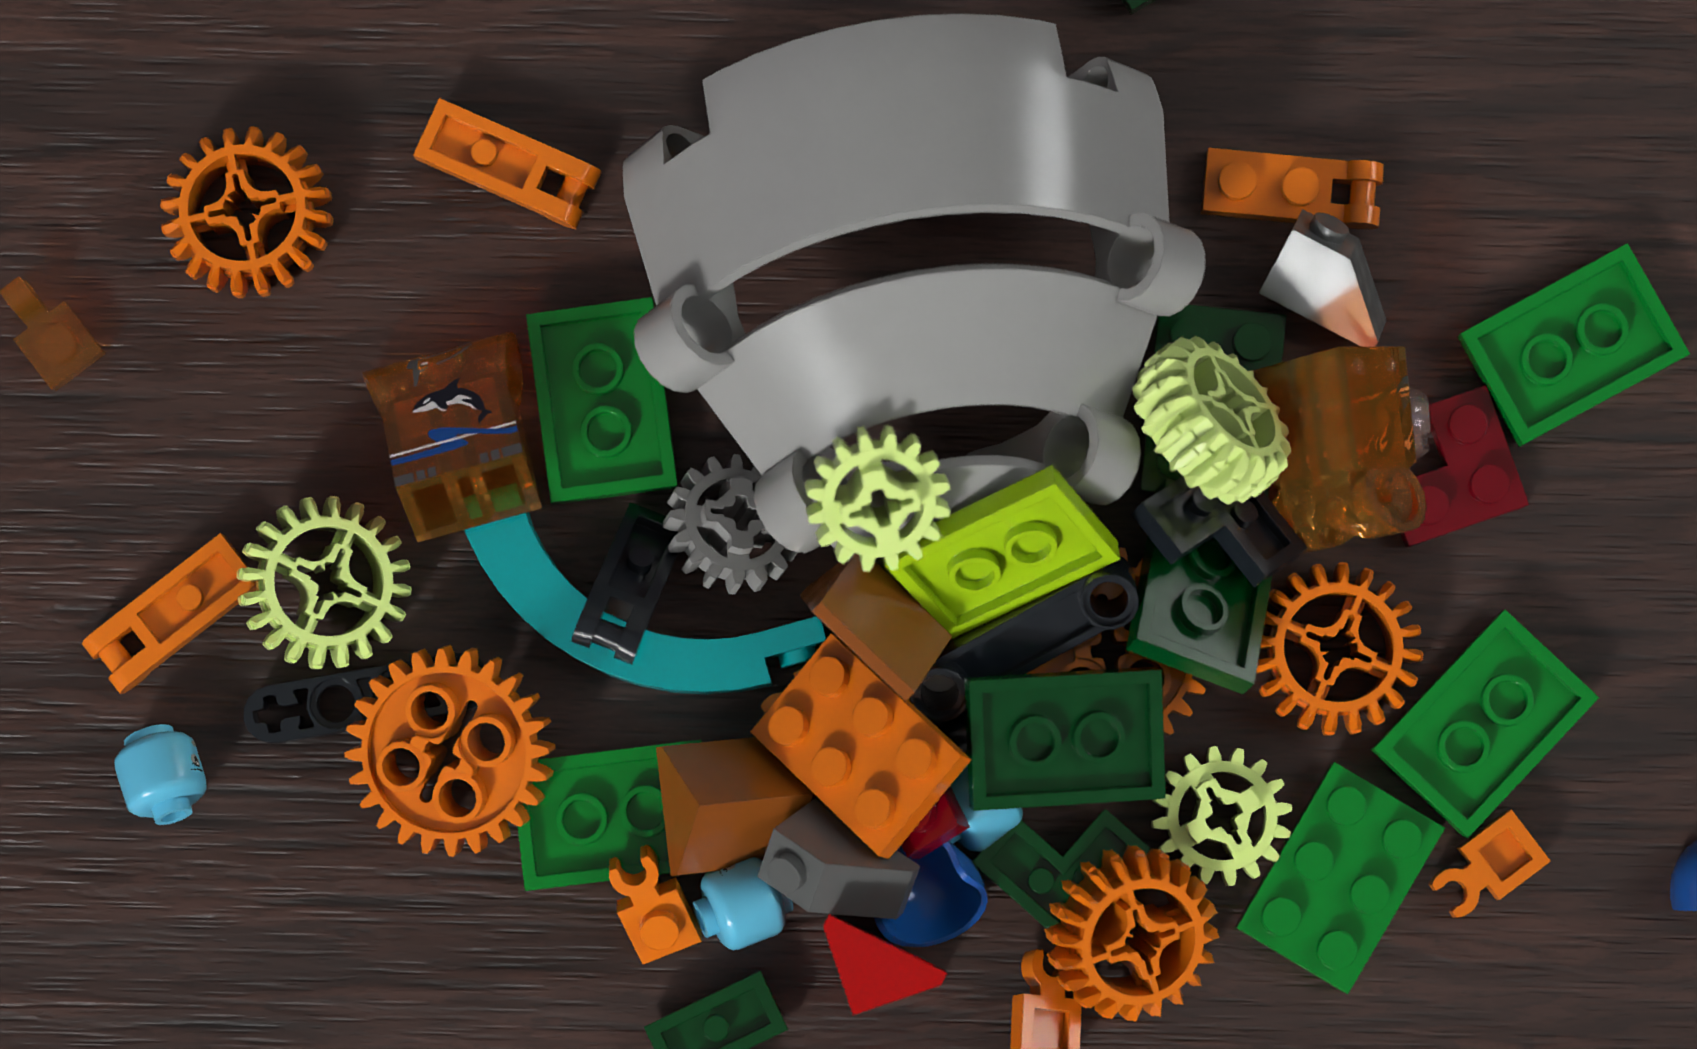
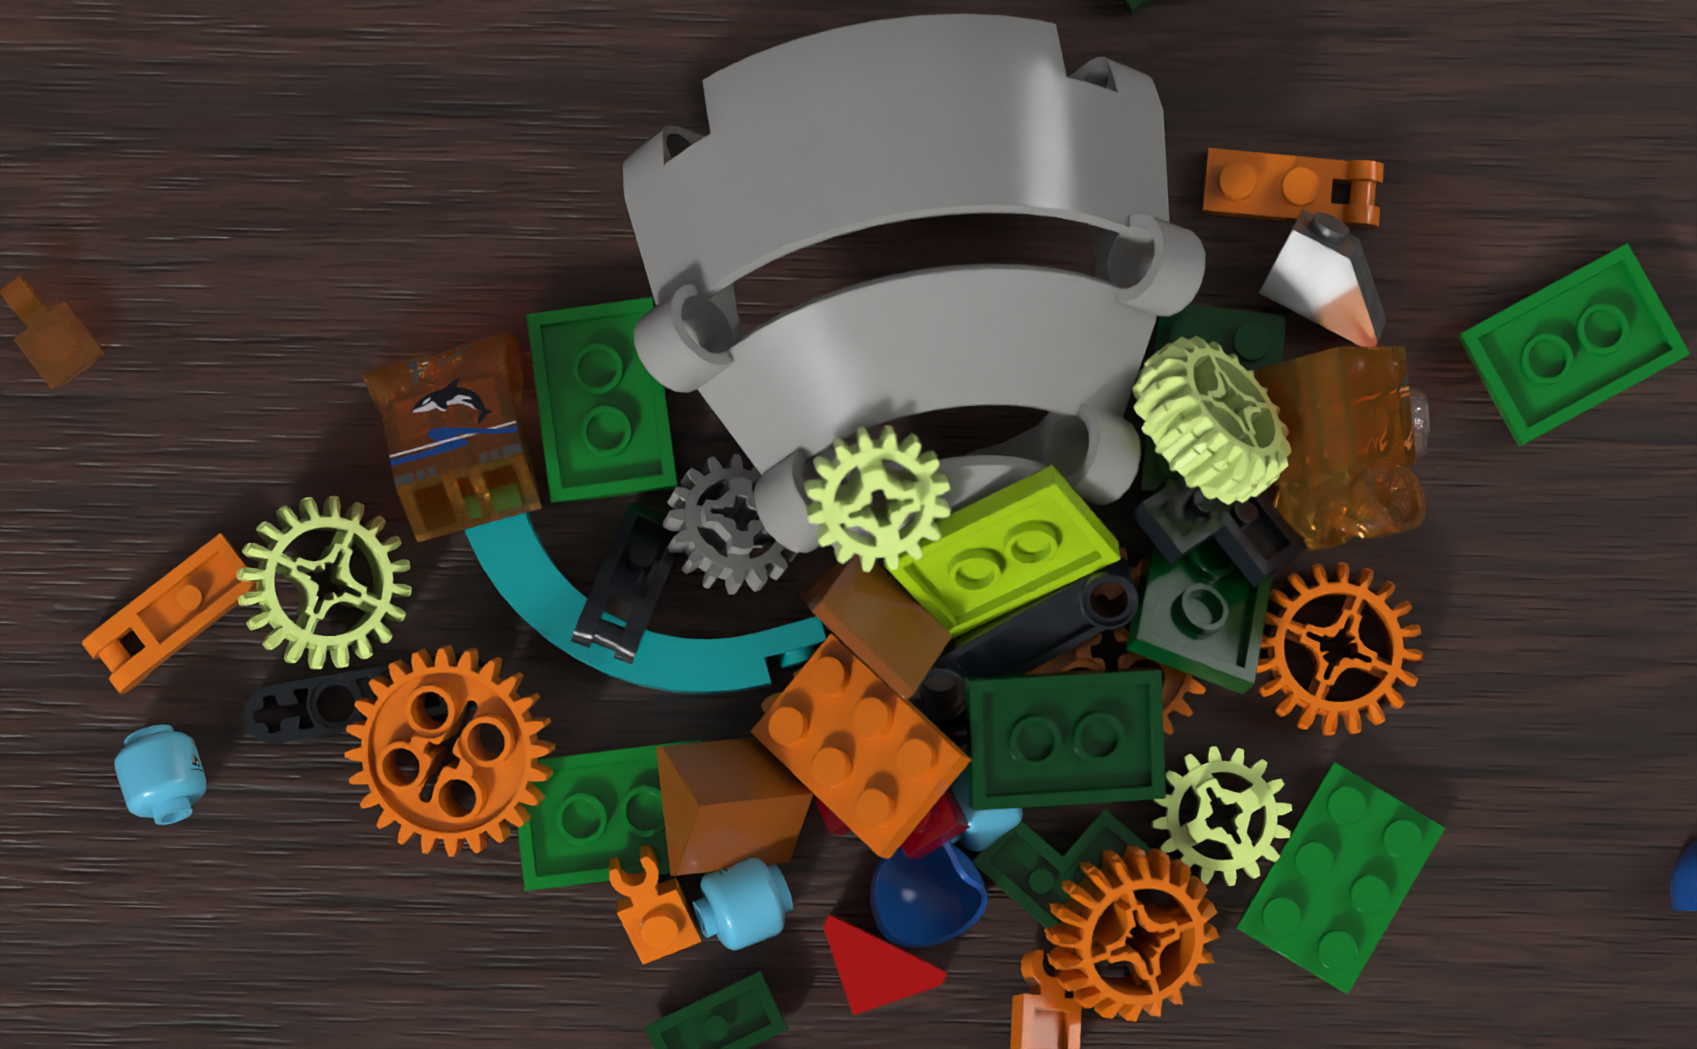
orange gear [160,126,334,298] -> none
orange plate [413,98,602,229] -> none
dark grey slope [757,797,920,919] -> none
green plate [1370,609,1600,838] -> none
dark red plate [1385,385,1529,548] -> none
orange plate [1428,809,1551,918] -> none

